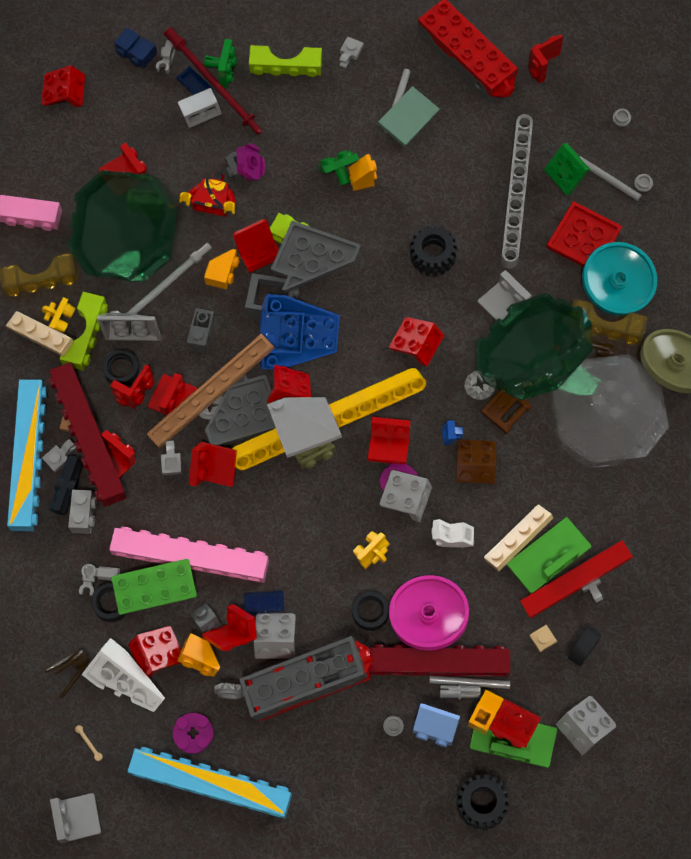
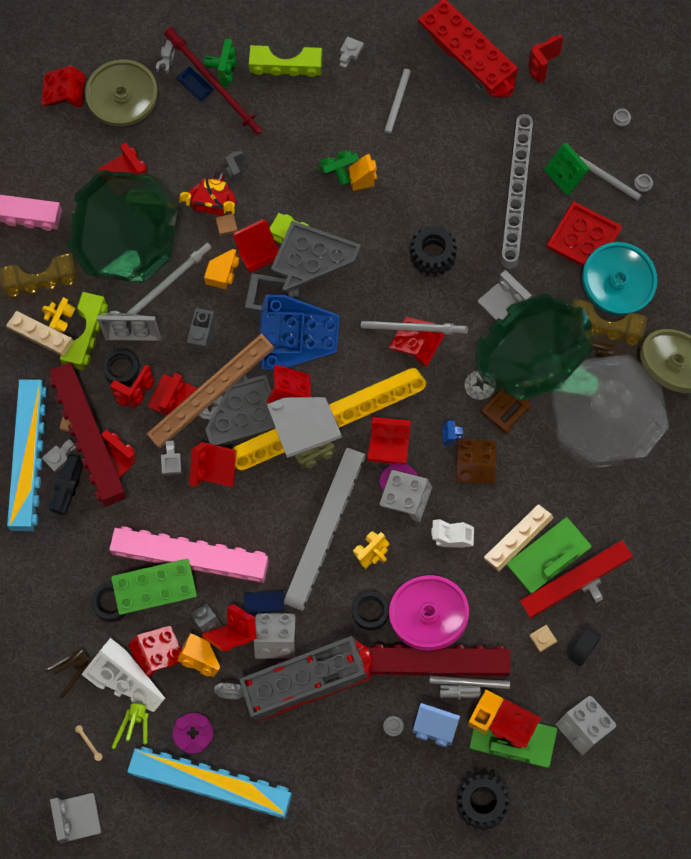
light grey brick [68,490,97,534] -> none
light grey bar [79,564,120,596] -> none
dark blue piece [114,27,157,69] -> none
light grey brick [178,88,222,128] -> none
magenta plate [236,144,266,181] -> none
sand green tile [377,86,440,147] -> none
none -> olive dish [85,59,158,127]
none -> lime plant [112,703,149,749]
none -> medium nougat tile [216,214,238,236]
none -> light grey beam [284,447,366,611]
none -> light grey bar [361,321,468,335]

